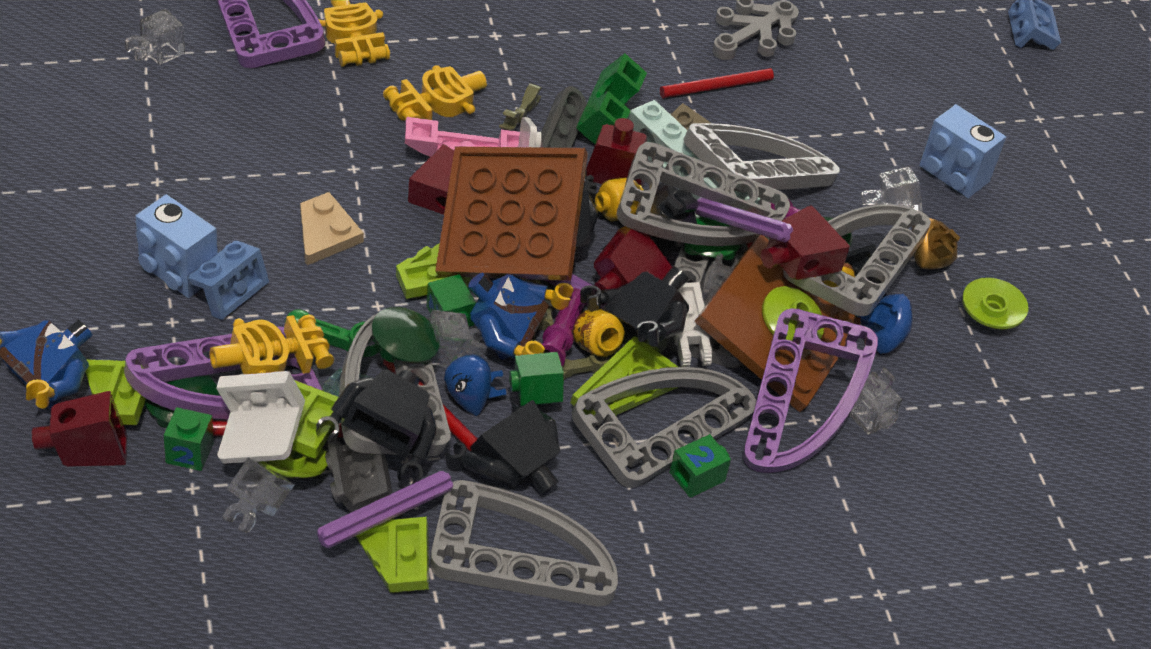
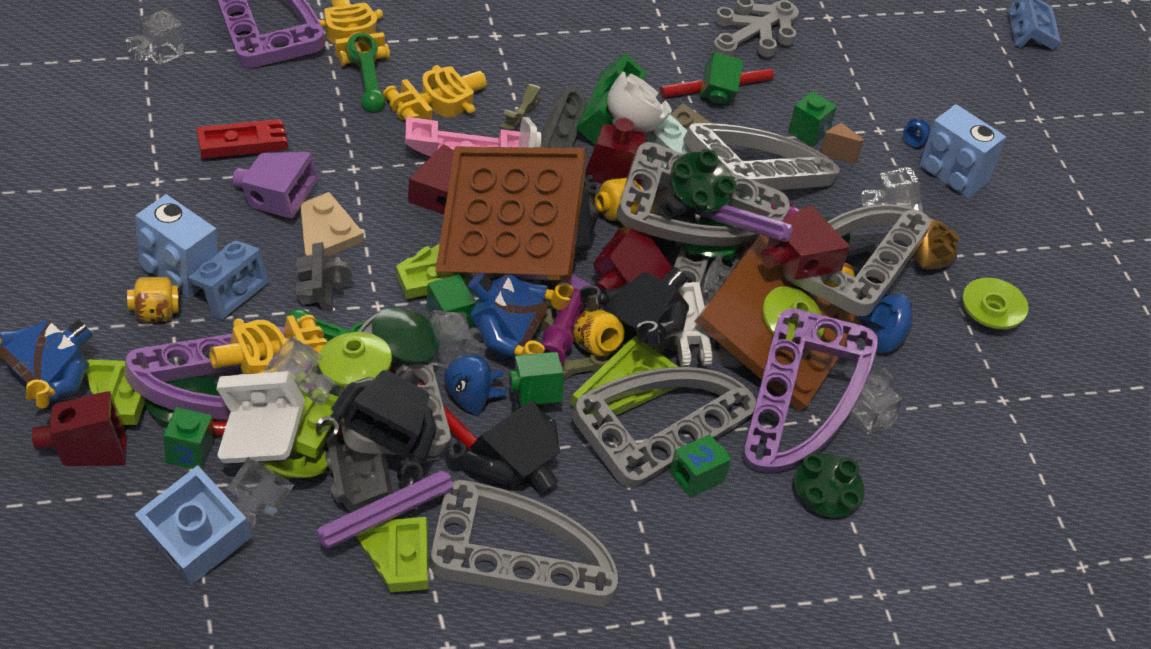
none -> yellow head [127,277,179,323]
none -> light blue brick [135,465,253,586]
none -> red hinge [196,119,289,159]
none -> medium lavender torso [233,152,319,218]
none -> clear brick [265,336,335,405]
none -> flat silver hips [296,242,353,311]
none -> lime dish [318,332,392,387]
none -> green piece [346,33,386,113]
none -> white cylinder [607,72,672,133]
none -> dark green dish [670,149,737,212]
none -> green brick [700,52,743,104]
none -> green brick [788,91,837,147]
none -> dark green dish [794,453,864,518]
none -> medium nougat slope [821,122,864,164]
none -> blue plate [903,118,931,147]

